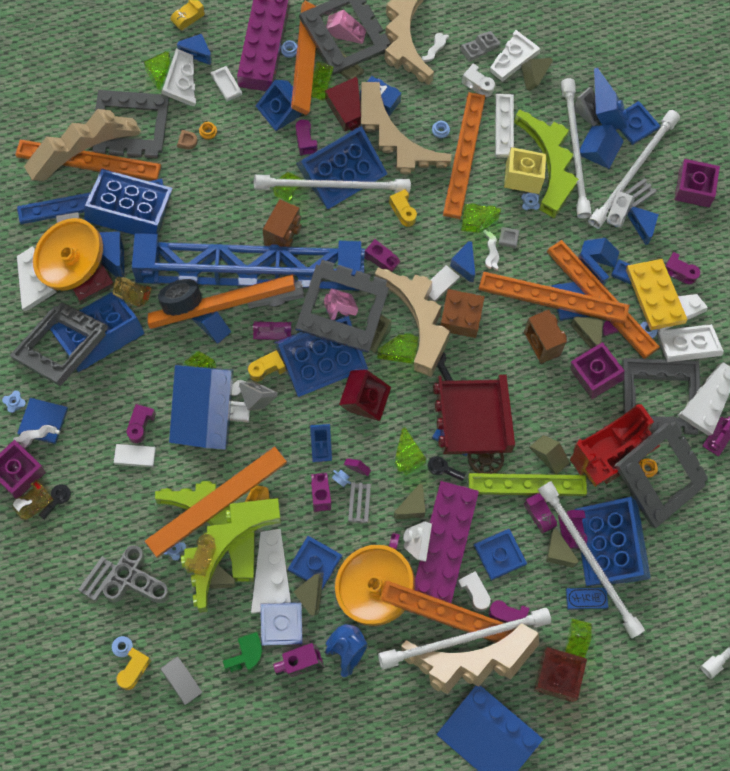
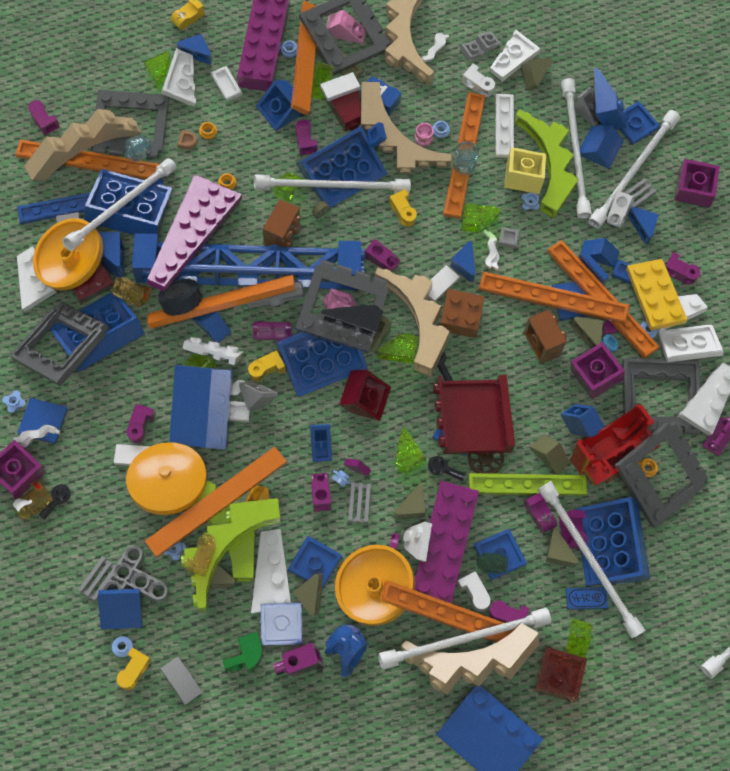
none -> magenta leg [28,100,60,136]
none -> white hose [62,159,176,251]
none -> blue tile [97,589,143,629]
none -> clear light blue head [123,135,152,162]
none -> light orange dish [126,442,207,515]
none -> wing [147,175,242,291]
none -> white wing [183,337,243,365]
none -> light orange plate [218,173,236,190]
none -> olive tile [312,201,330,219]
none -> white tile [320,72,360,102]
none -> black slope [320,304,383,337]
none -> blue tile [367,122,387,148]
none -> bright pink wheel [415,123,434,147]
none -> clear light blue wheel [453,141,479,175]
none -> clear green brick [477,553,508,574]
none -> blue brick [560,404,605,437]
none -> dark azure tile [601,334,618,353]

